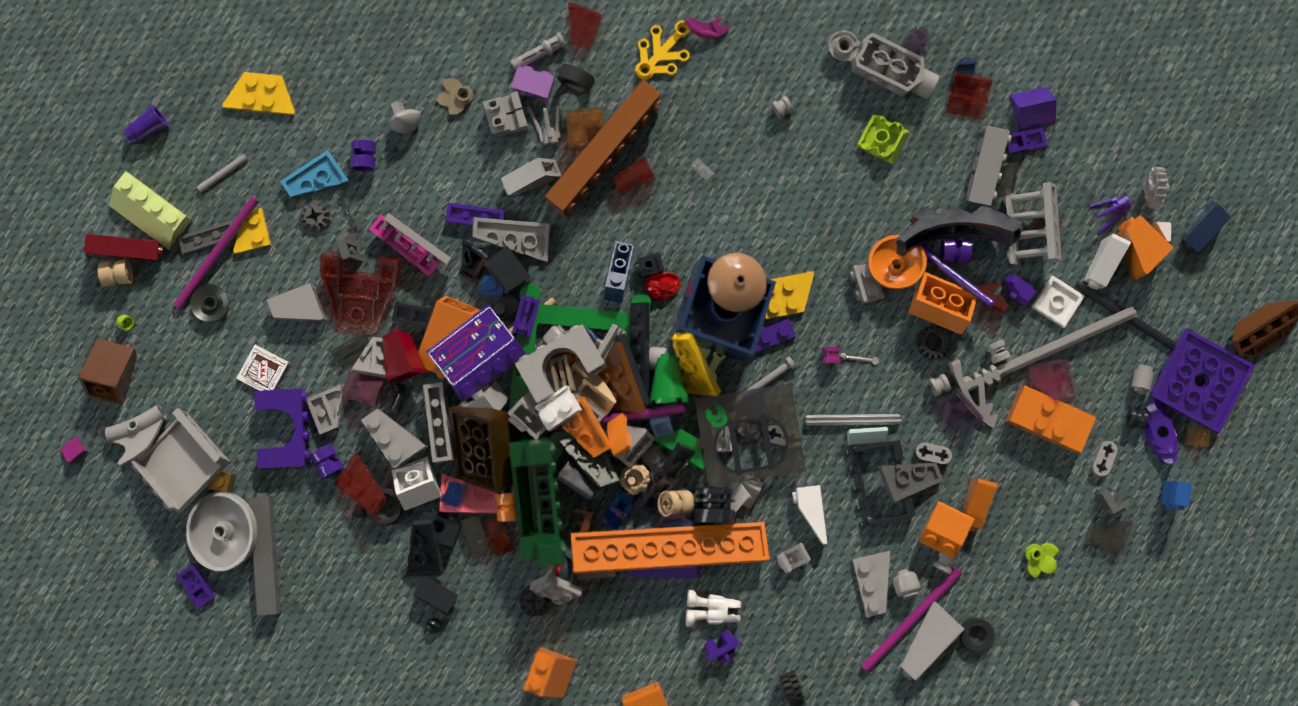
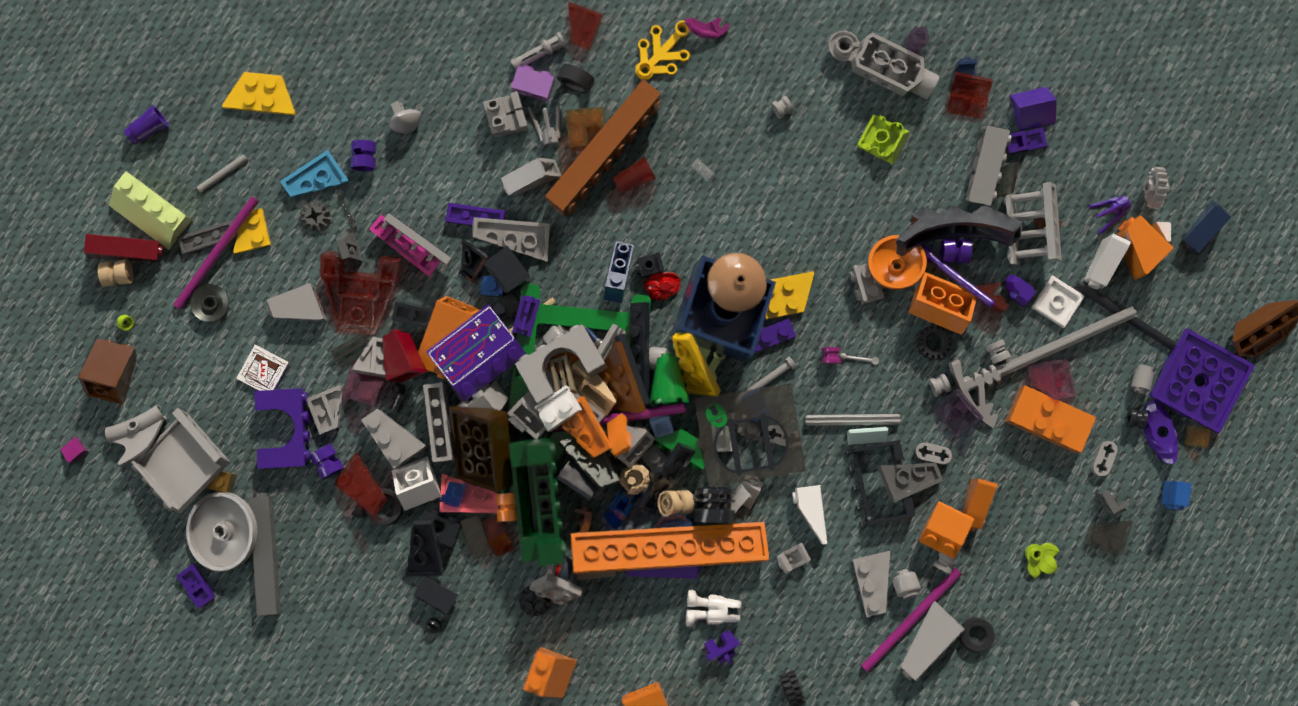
dark tan plate [436,78,473,115] -> none

